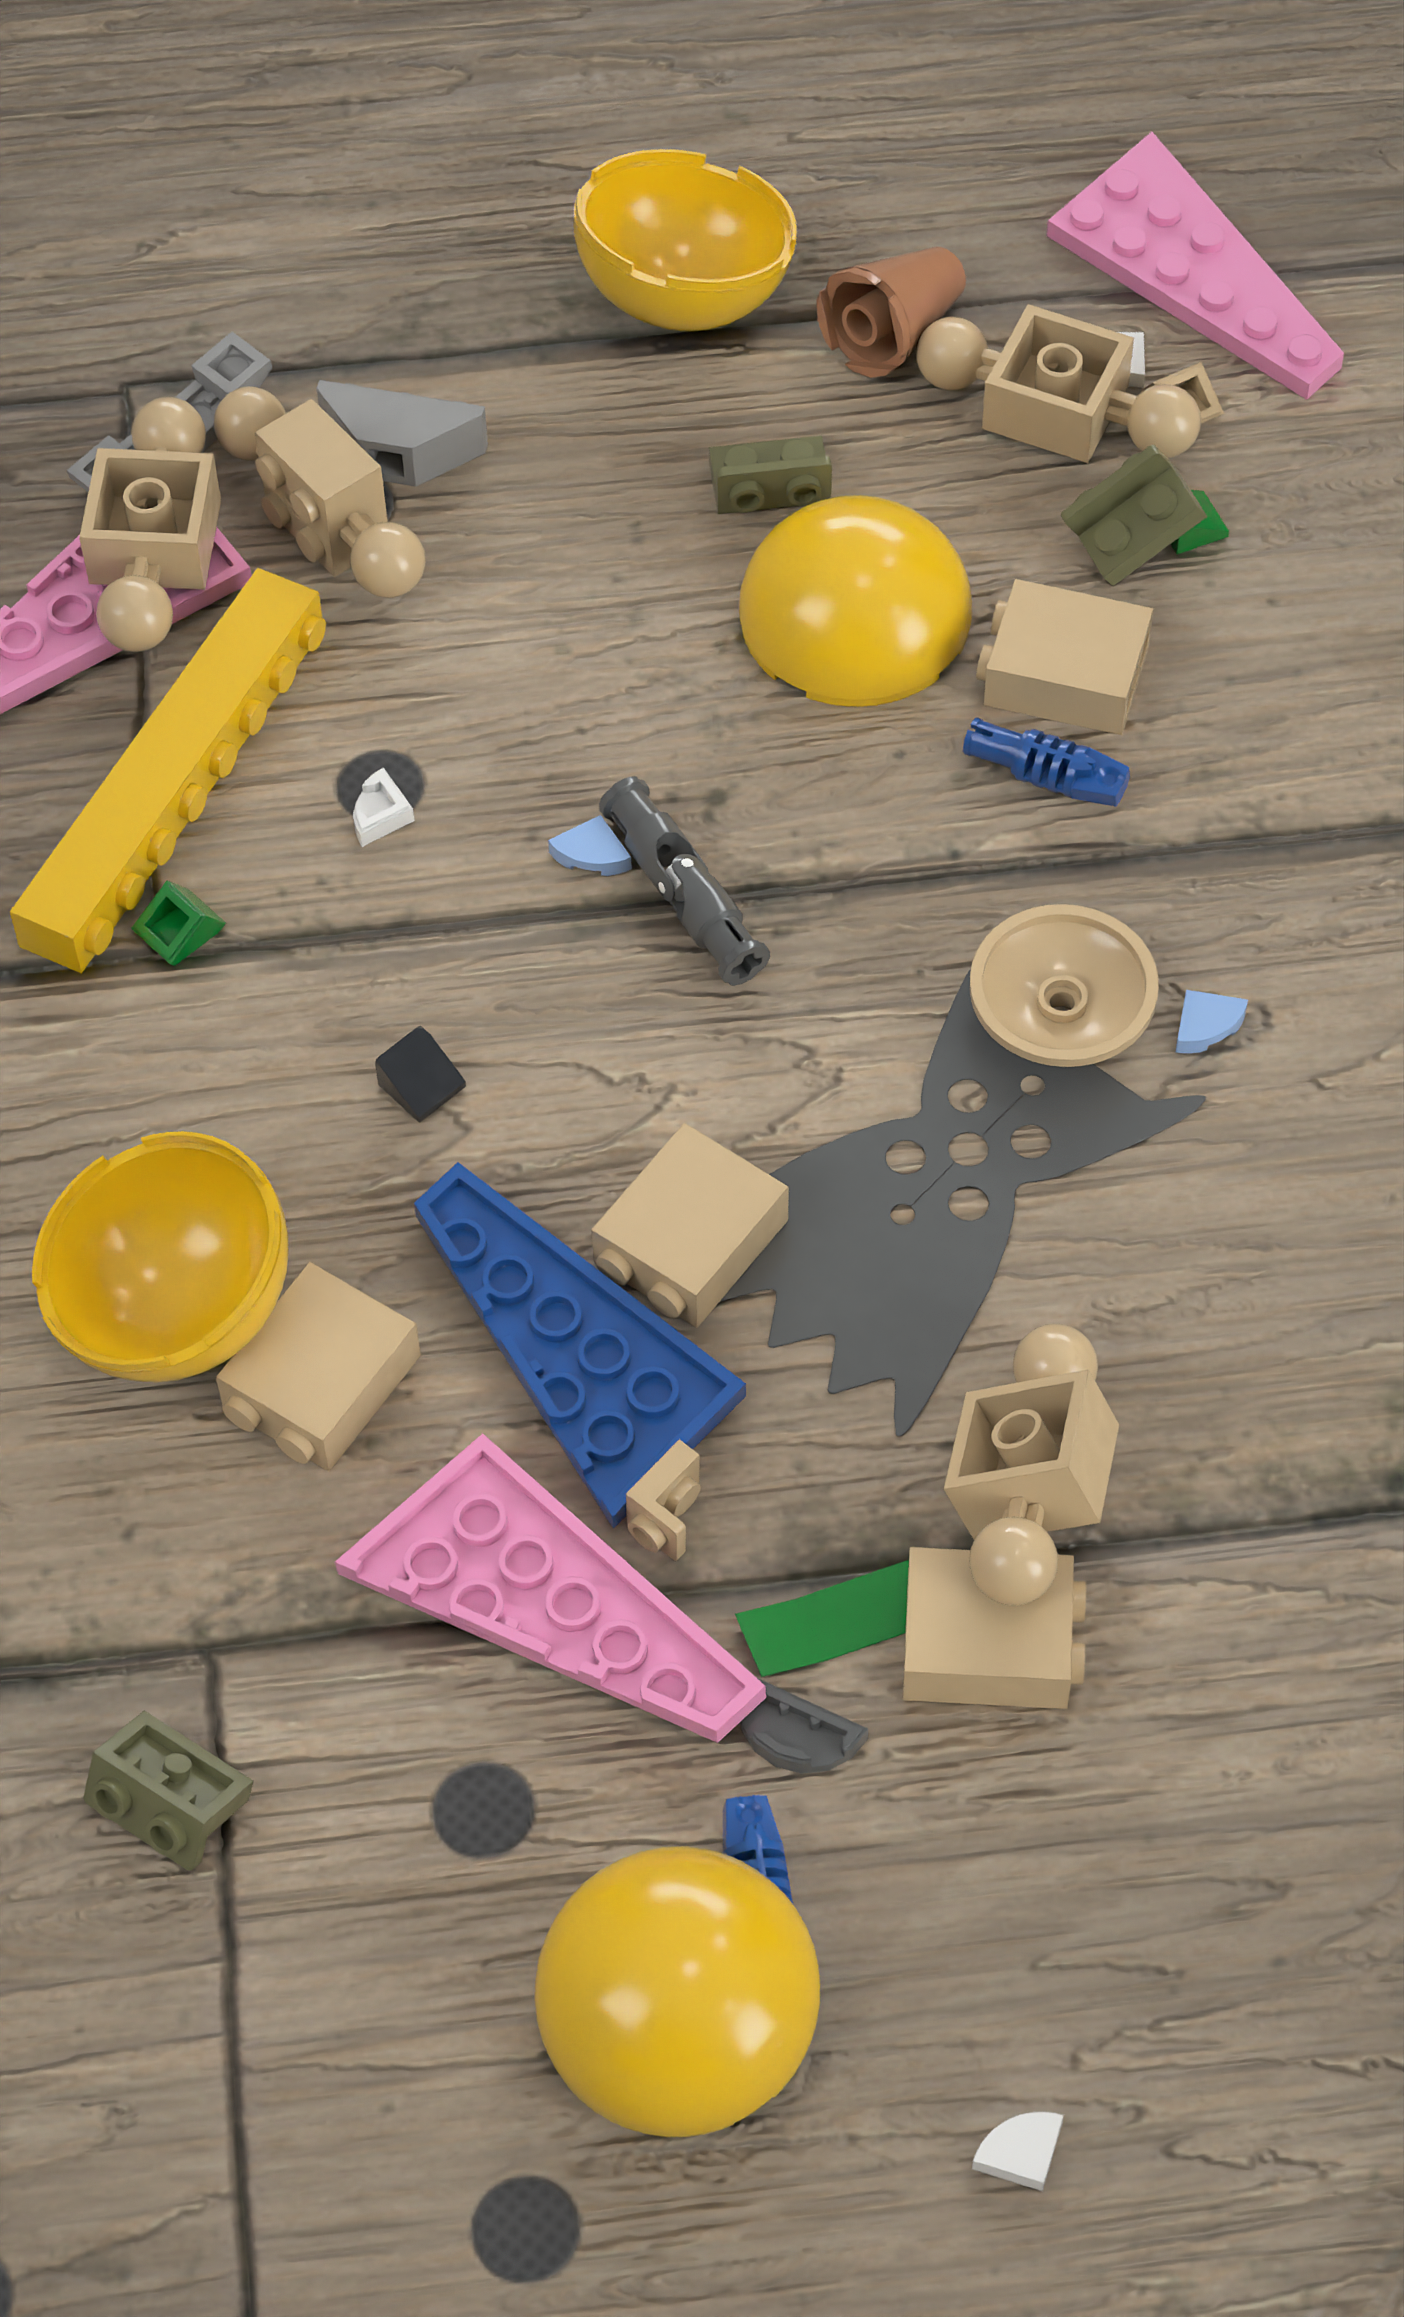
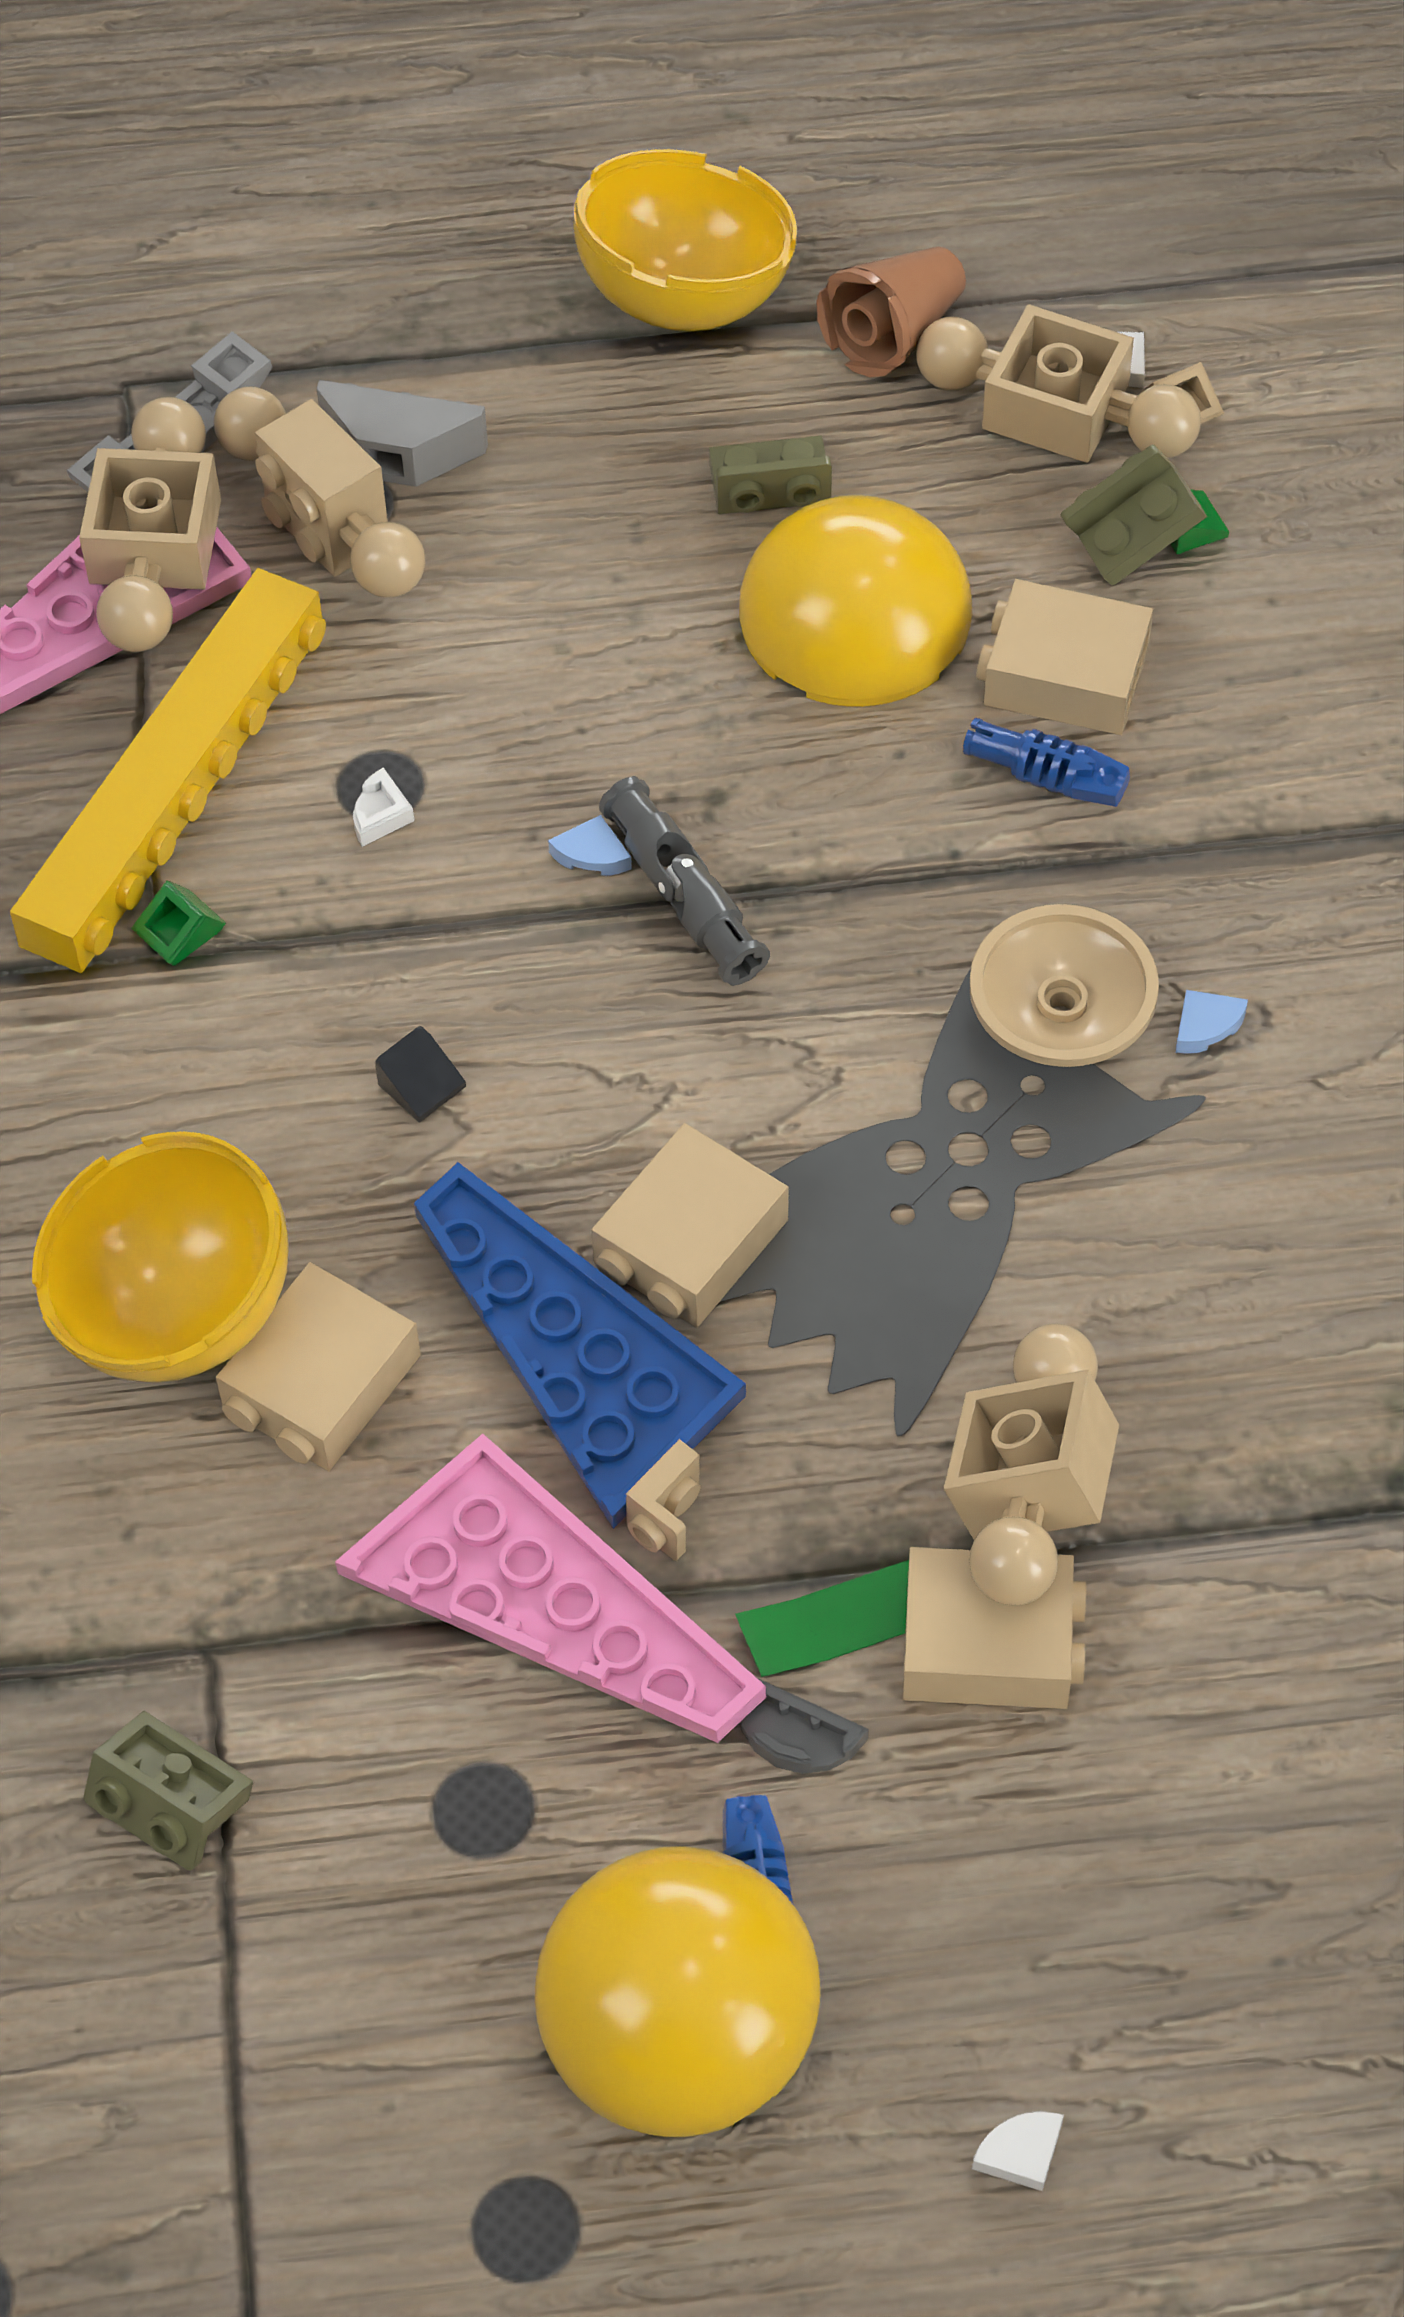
bright pink wing [1047,132,1344,400] -> none

